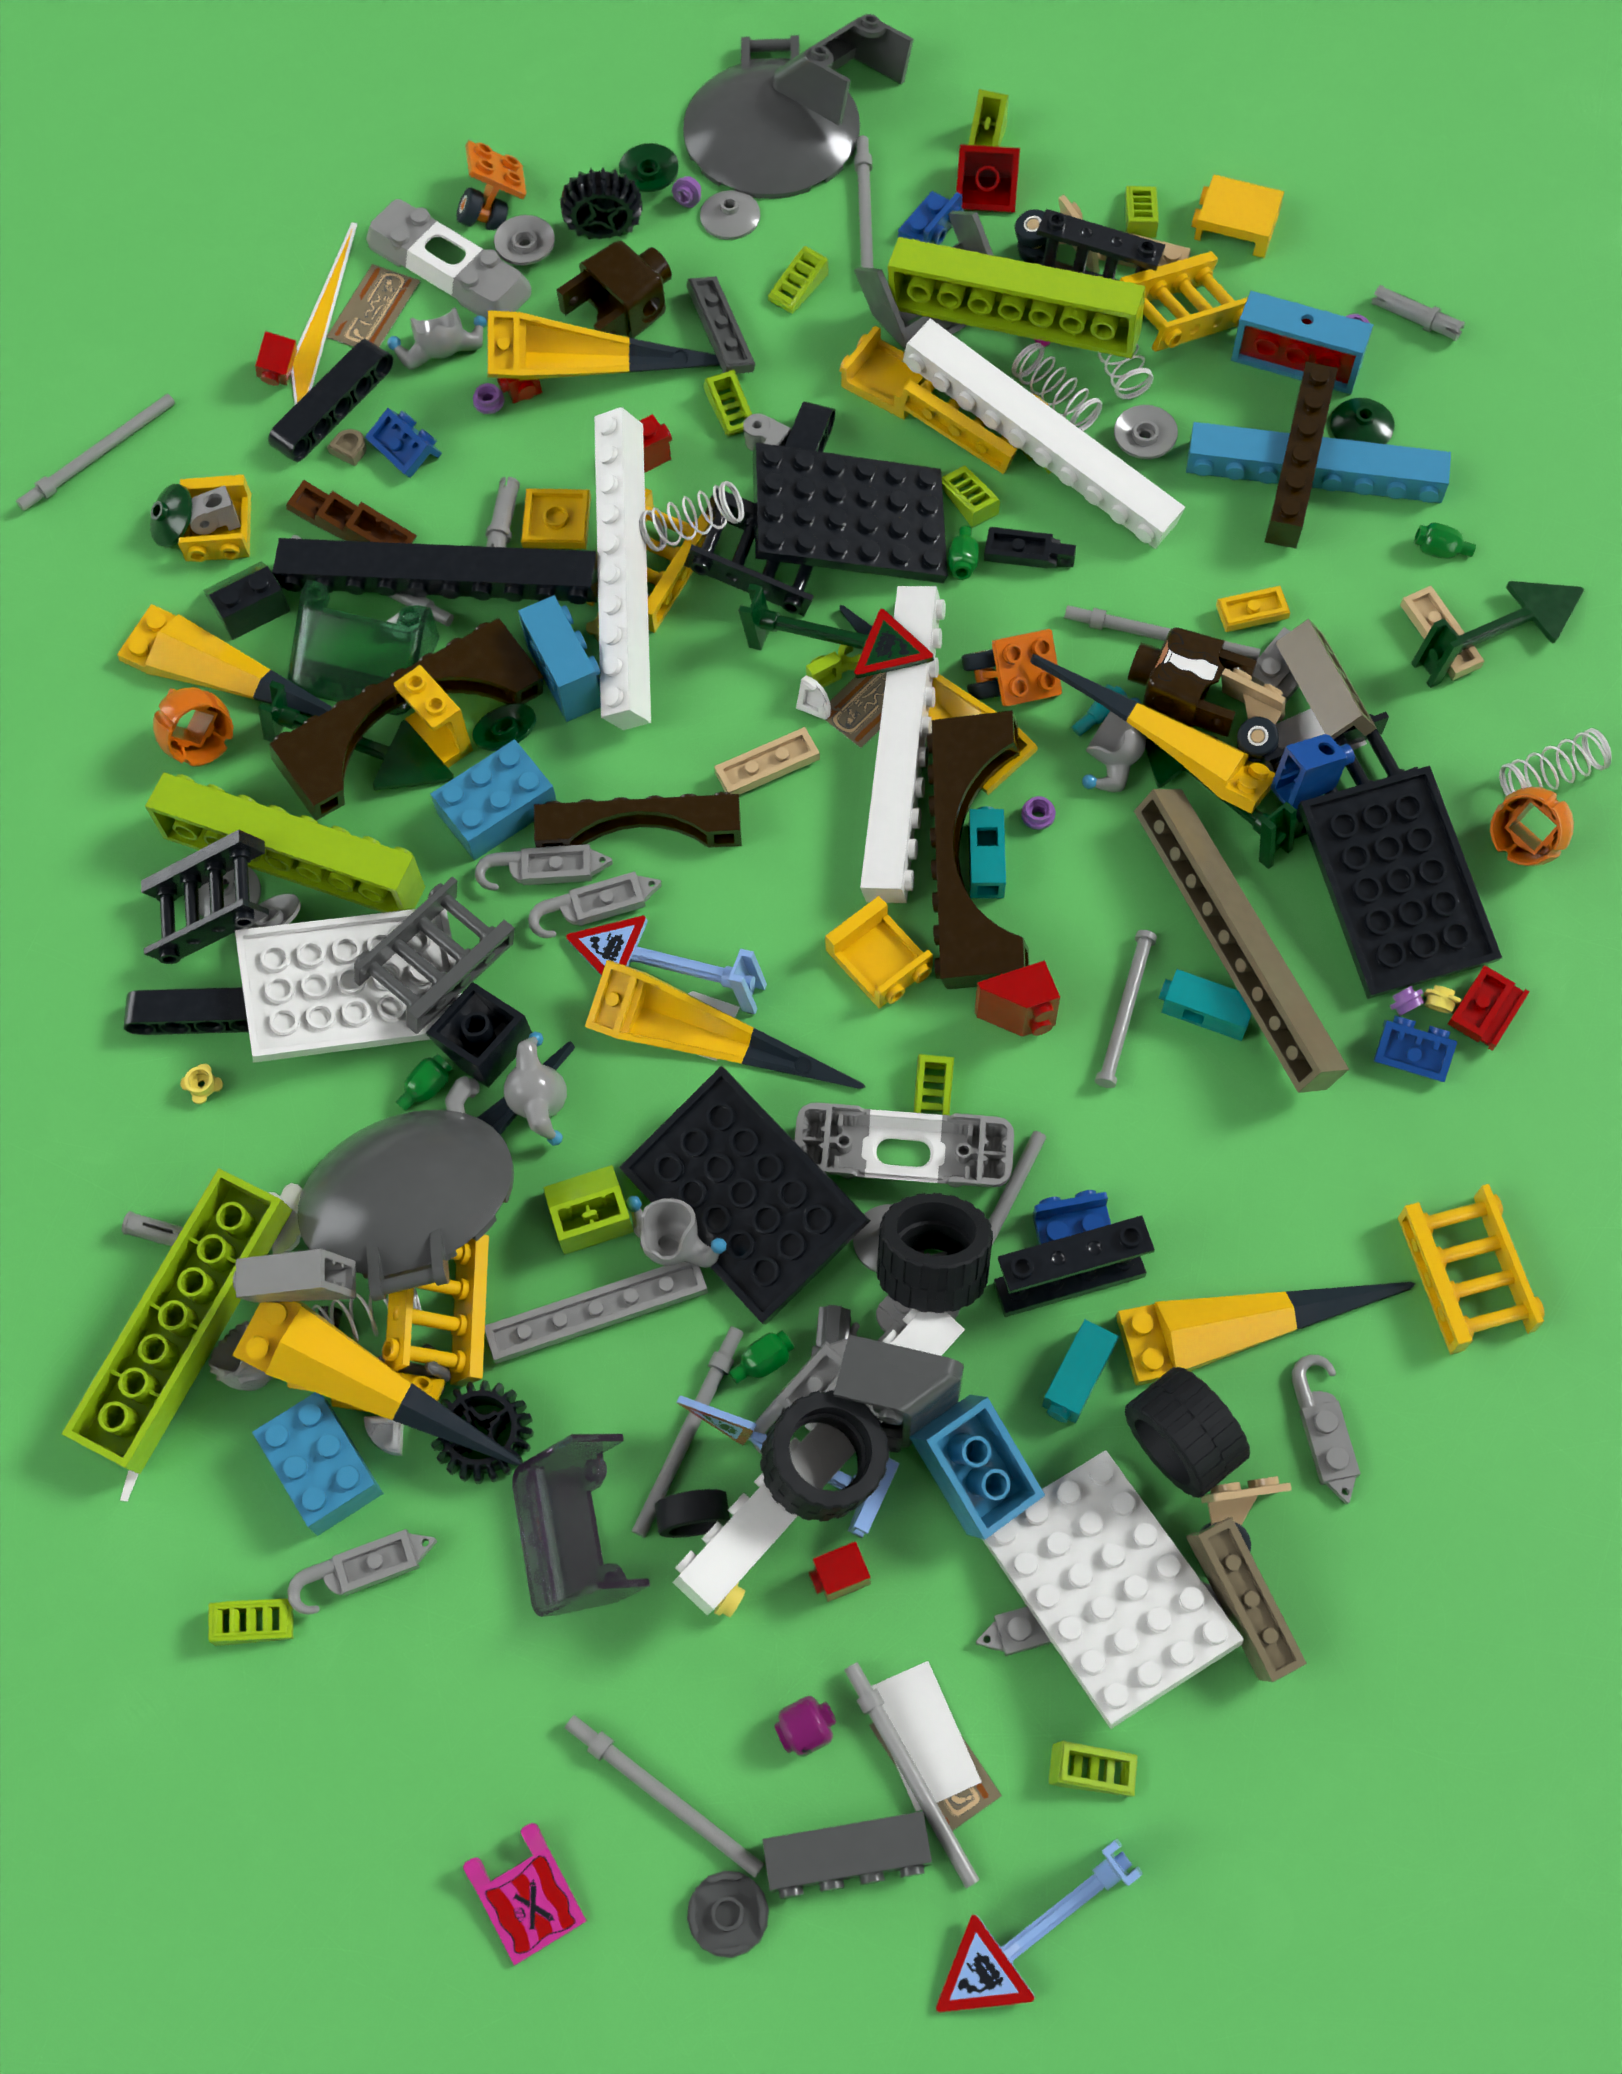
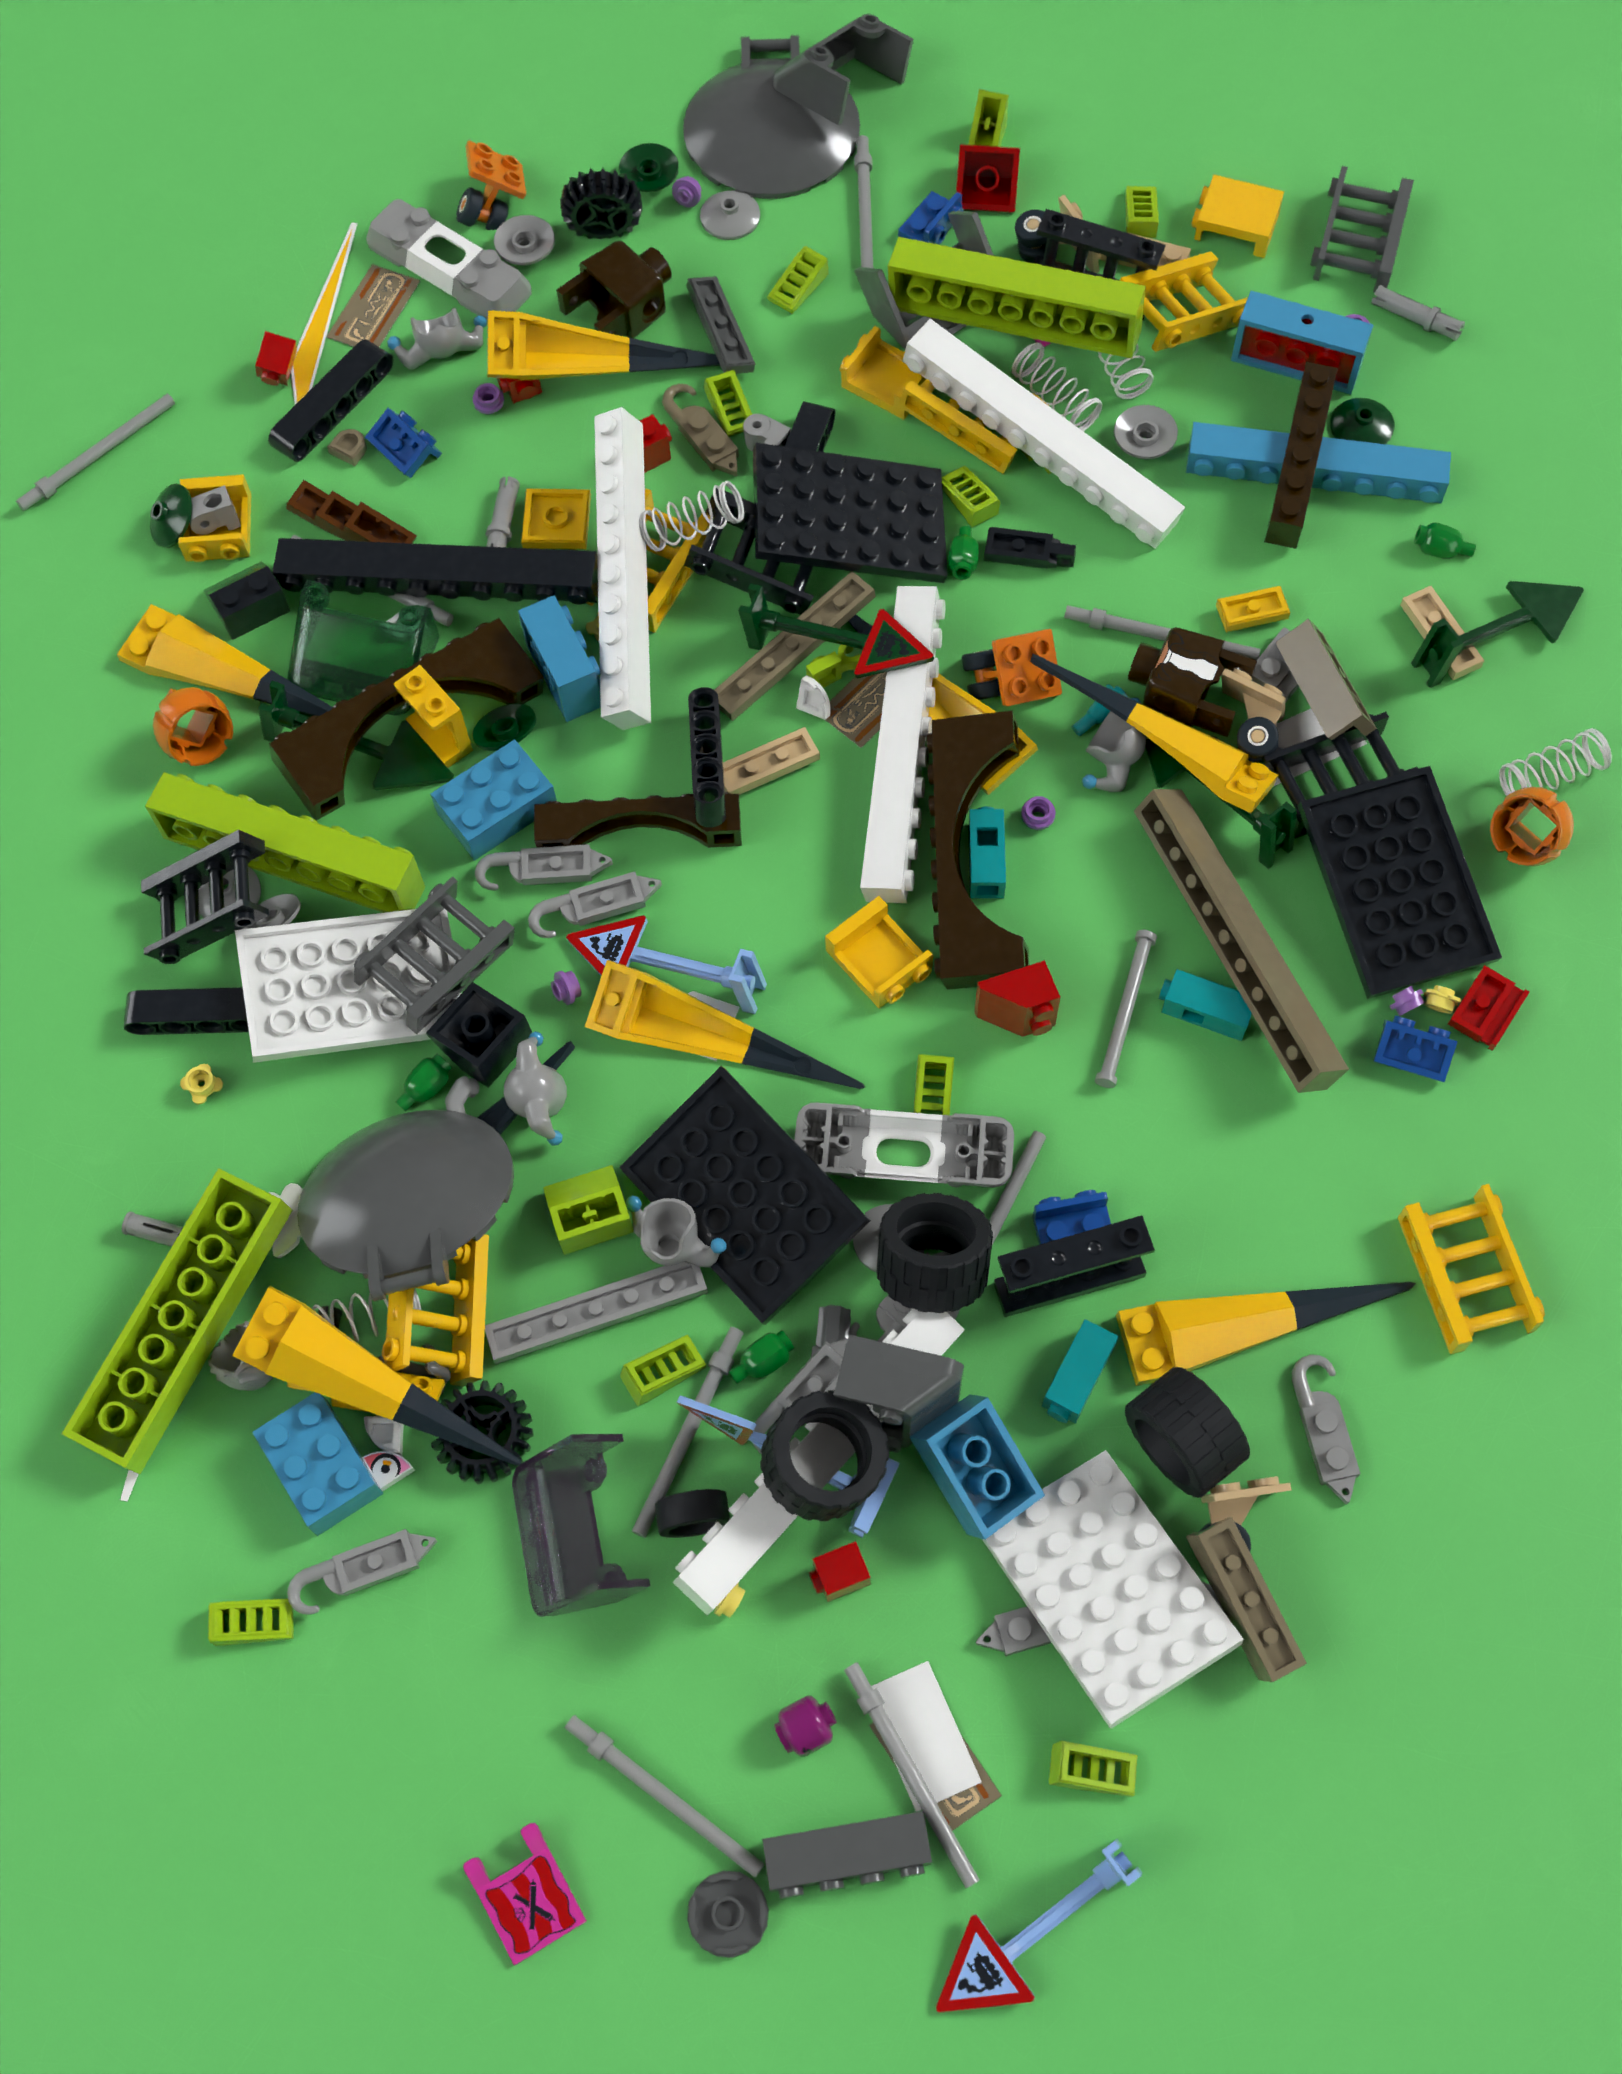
light grey slope [233,1249,356,1303] -> none
blue torso [1270,734,1355,809] -> none
none -> white tile [362,1451,415,1492]
none -> medium lavender plate [551,970,581,1005]
none -> lime slope [621,1334,706,1406]
none -> dark tan plate [662,384,739,476]
none -> black beam [688,687,726,828]
none -> dark tan plate [715,571,876,721]
none -> dark grey fence [1310,166,1414,292]

